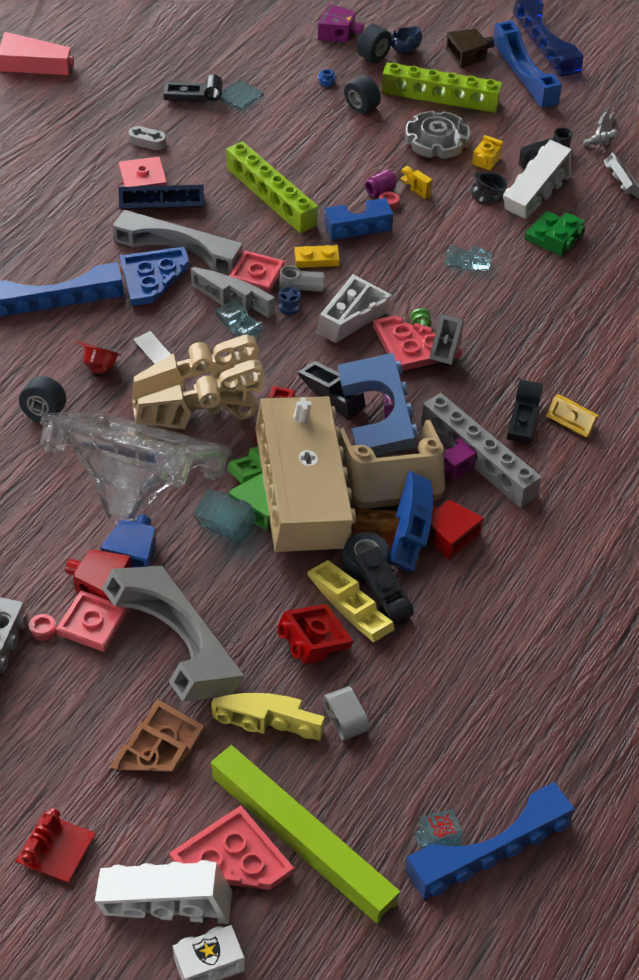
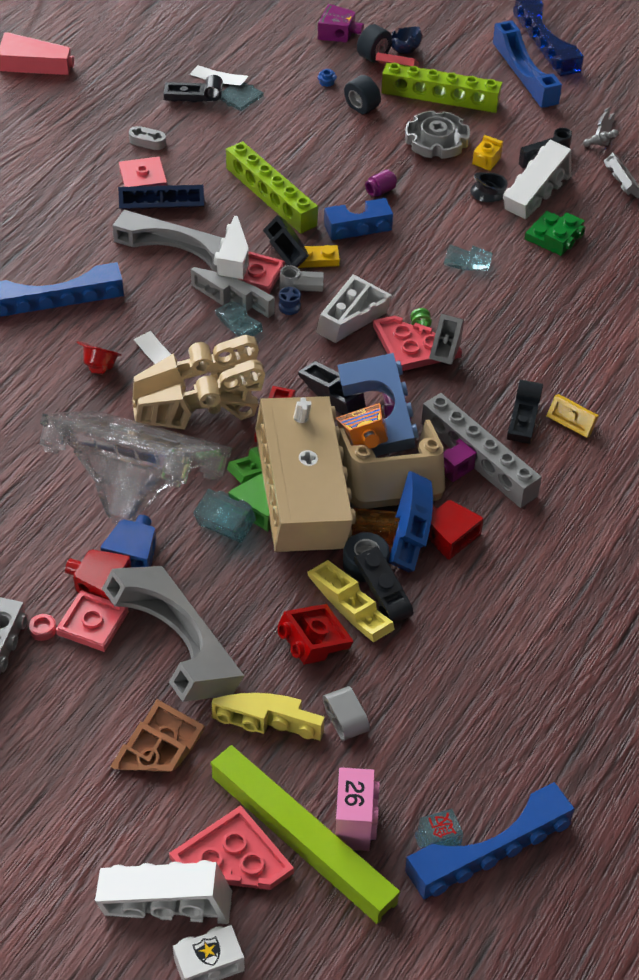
red hinge [15,808,96,883] -> none
black wheel [19,376,66,423] -> none
blue plate [120,246,189,306] -> none
coral tile [379,192,400,211] -> none
yellow plate [400,166,433,200] -> none
dark brown torso [446,29,494,68] -> none
none -> white sticker [190,65,248,85]
none -> white slope [214,216,249,279]
none -> black slope [263,215,309,268]
none -> bright pink brick [335,767,380,851]
none -> orange torso [336,403,388,448]
none -> coral plate [376,52,420,68]

